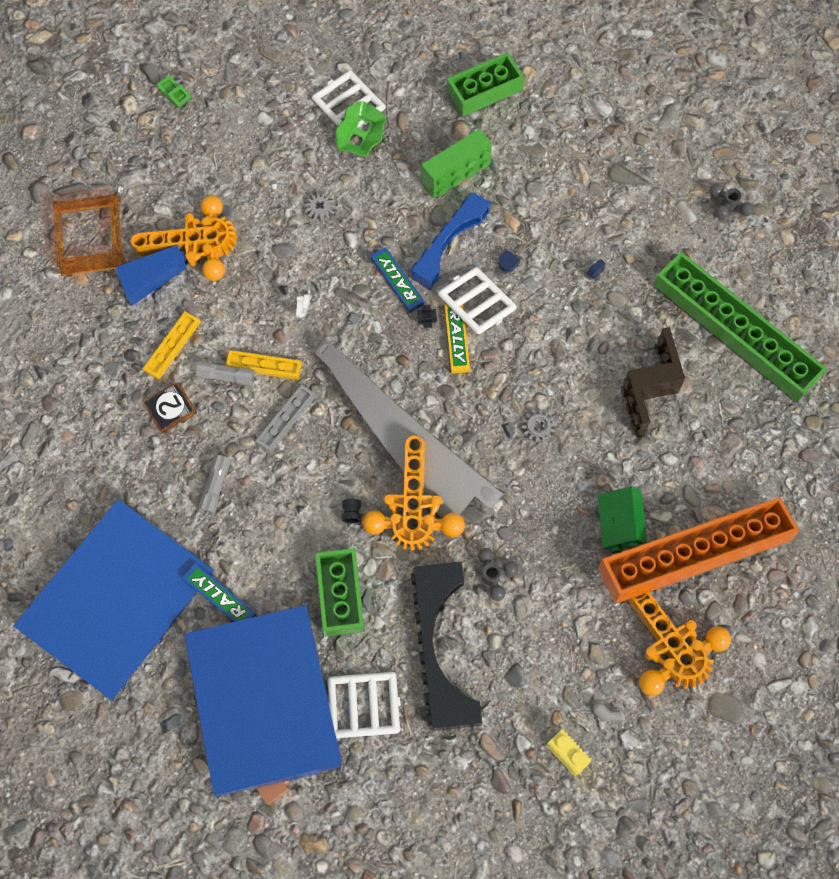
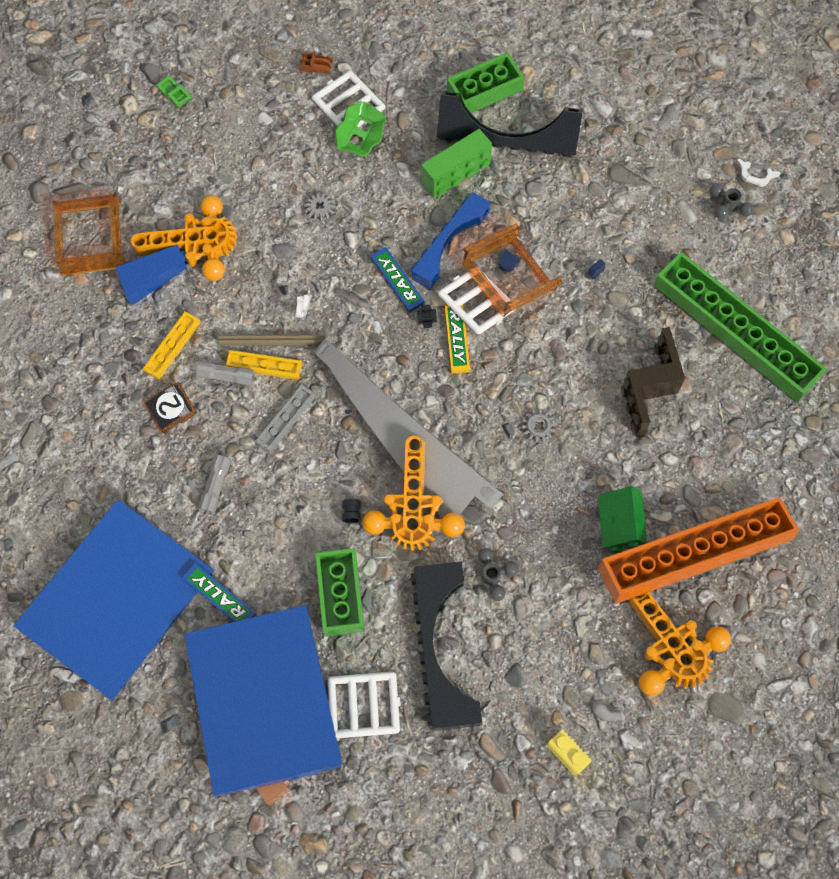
none -> dark tan axle [218,334,328,346]
none -> dark orange arm [299,51,333,75]
none -> black arch [436,91,583,157]
none -> clear orange piece [462,223,563,317]
none -> white helmet [737,159,780,187]

